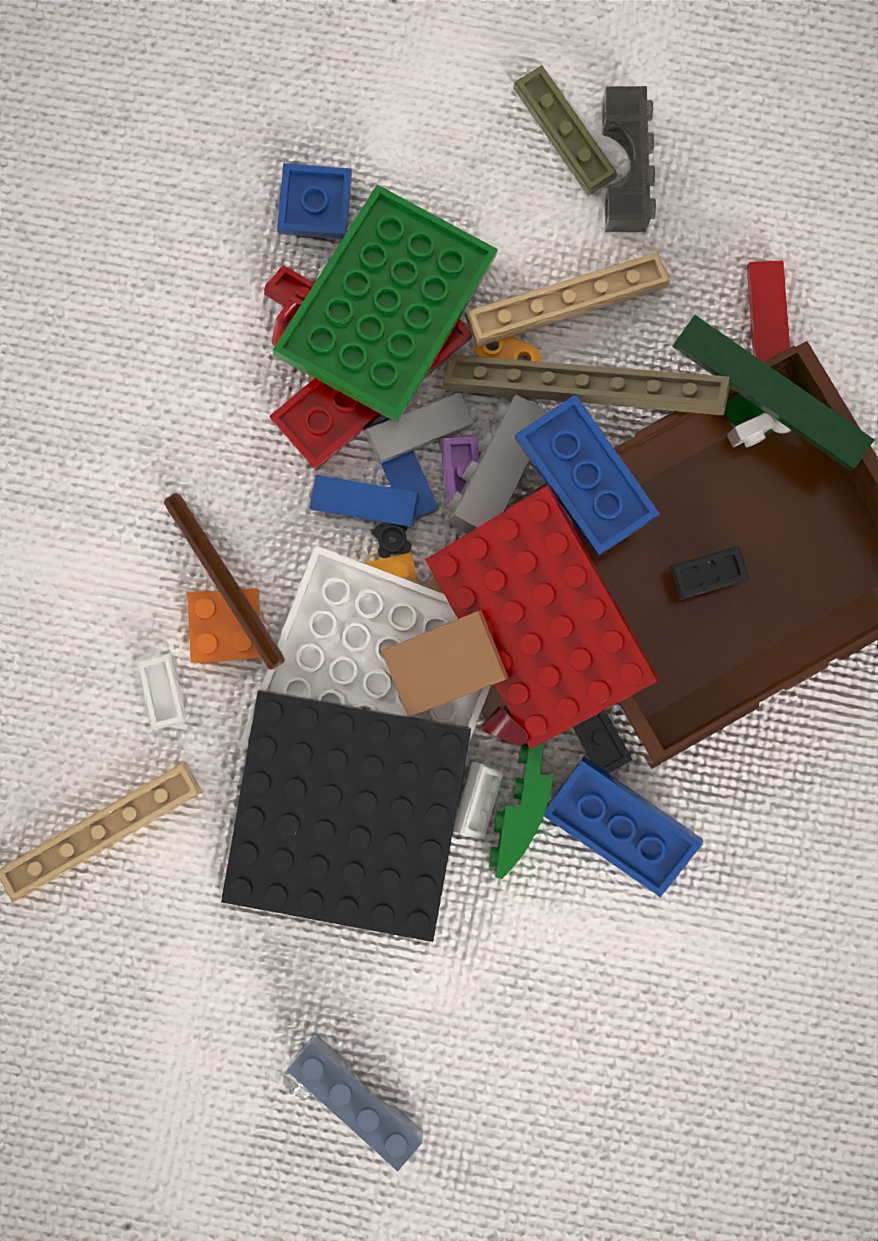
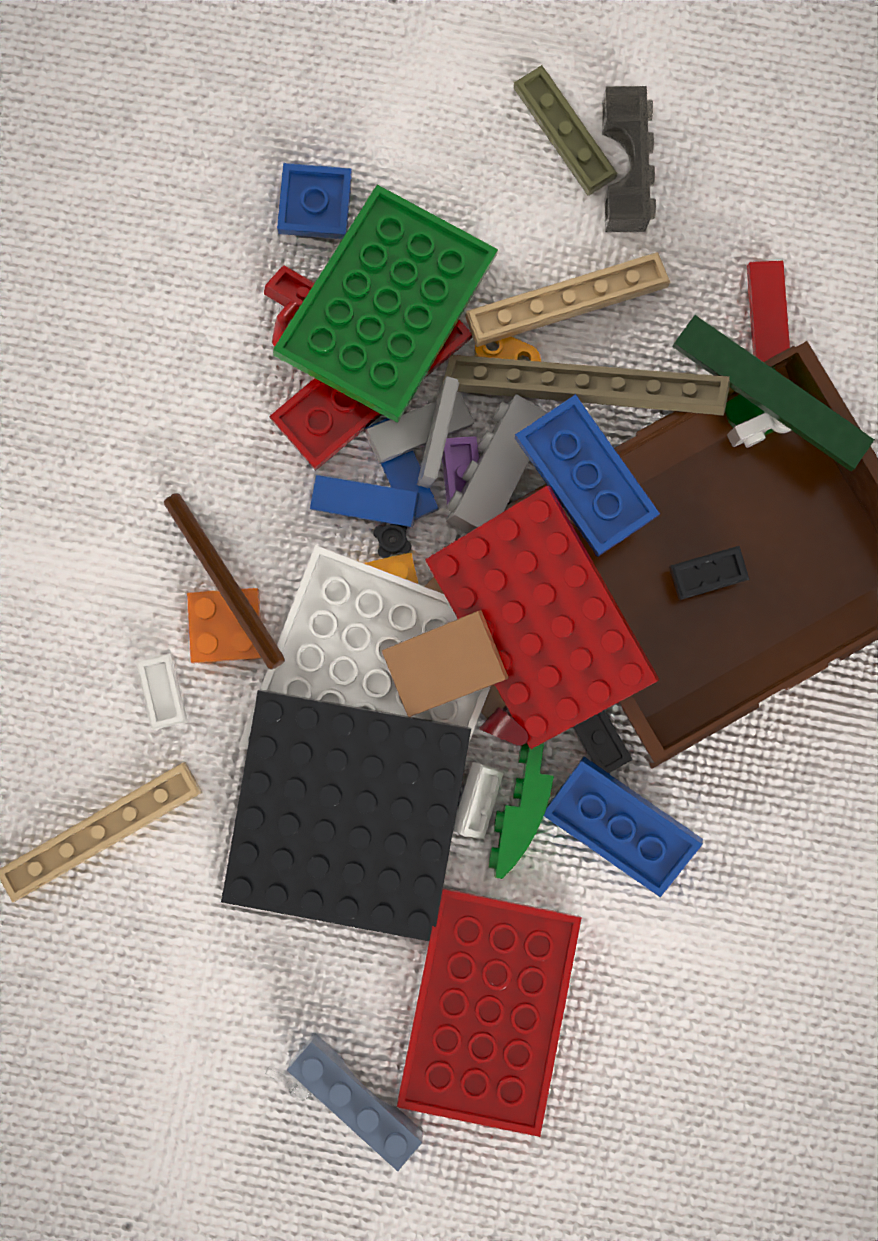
none -> red plate [397,888,582,1137]
none -> light grey tile [417,376,459,488]

